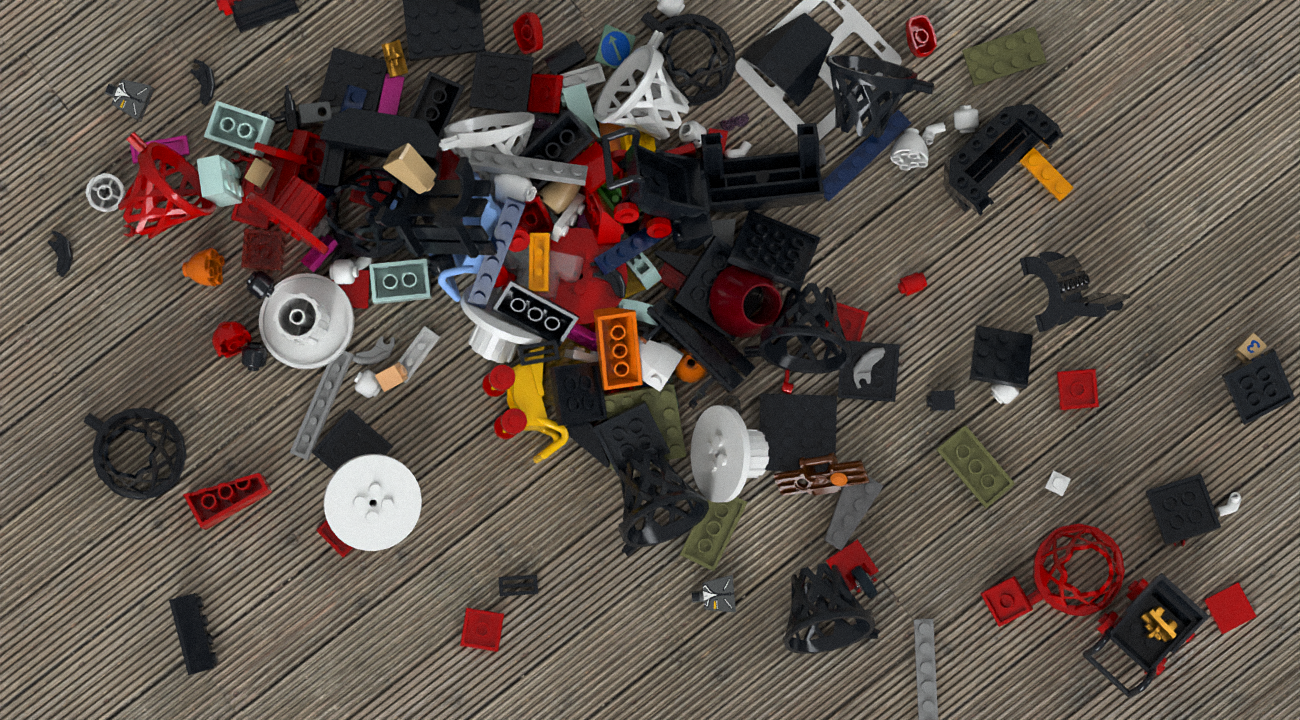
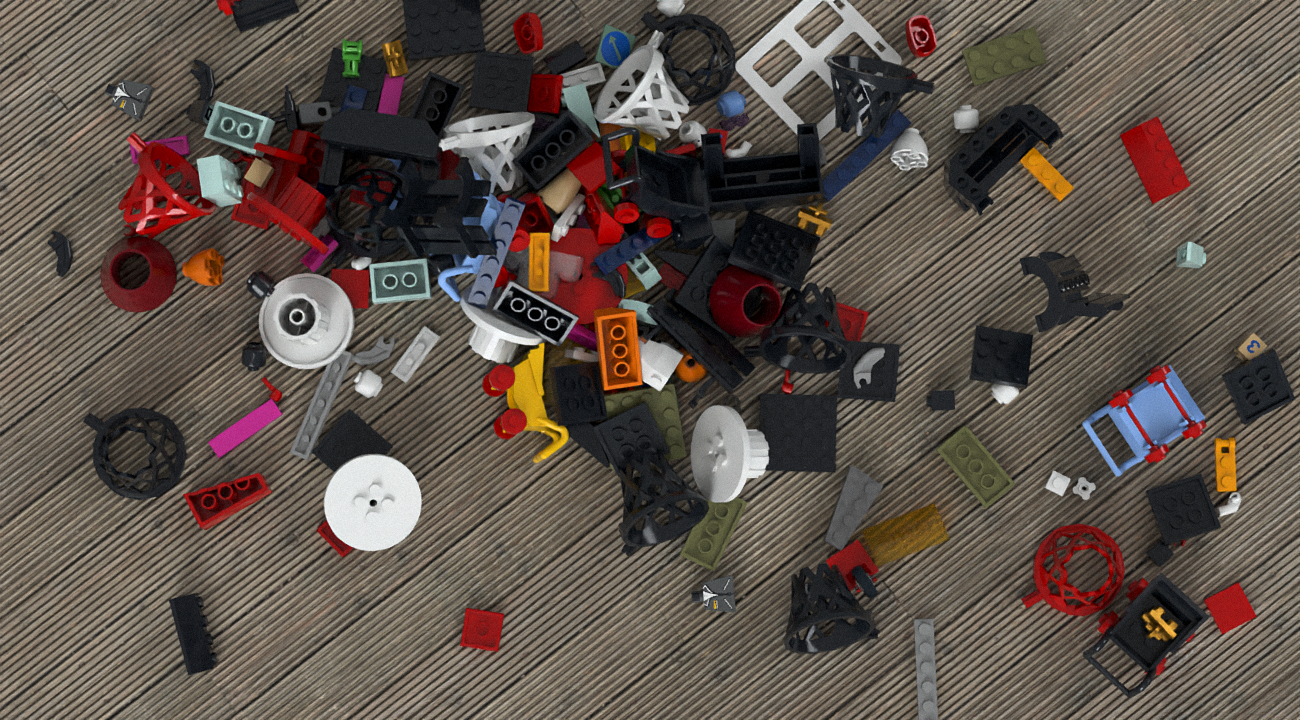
white cylinder [86,173,125,212] -> none
red cylinder [212,321,252,358] -> none
clear red brick [241,229,286,272] -> none
white head [329,259,359,284] -> none
light nougat brick [375,362,408,392] -> none
tan slope [383,143,437,194] -> none
light grey plate [469,150,588,186] -> none
white piece [494,174,537,204] -> none
black tile [499,575,538,596] -> none
black tile [517,340,560,366] -> none
black wedge [741,13,834,107] -> none
reddish brown piece [773,453,870,496] -> none
red brick [897,272,927,297] -> none
white arm [922,122,946,145] -> none
red tile [980,575,1033,627] -> none
red tile [1056,369,1099,410] -> none
none -> dark red cone [100,236,177,313]
none -> black slope [186,100,214,127]
none -> dark pink tile [208,399,283,458]
none -> red hand [262,377,282,402]
none -> bright green connector [342,39,363,78]
none -> medium blue head [716,90,746,118]
none -> pearl gold hips [797,202,833,236]
none -> clear yellow slope [862,504,950,567]
none -> white plate [1073,477,1096,500]
none -> light blue piece [1082,364,1207,477]
none -> red slope [1120,116,1191,204]
none -> black tile [1146,540,1174,567]
none -> light aqua slope [1176,242,1206,268]
none -> light orange plate [1214,437,1237,492]

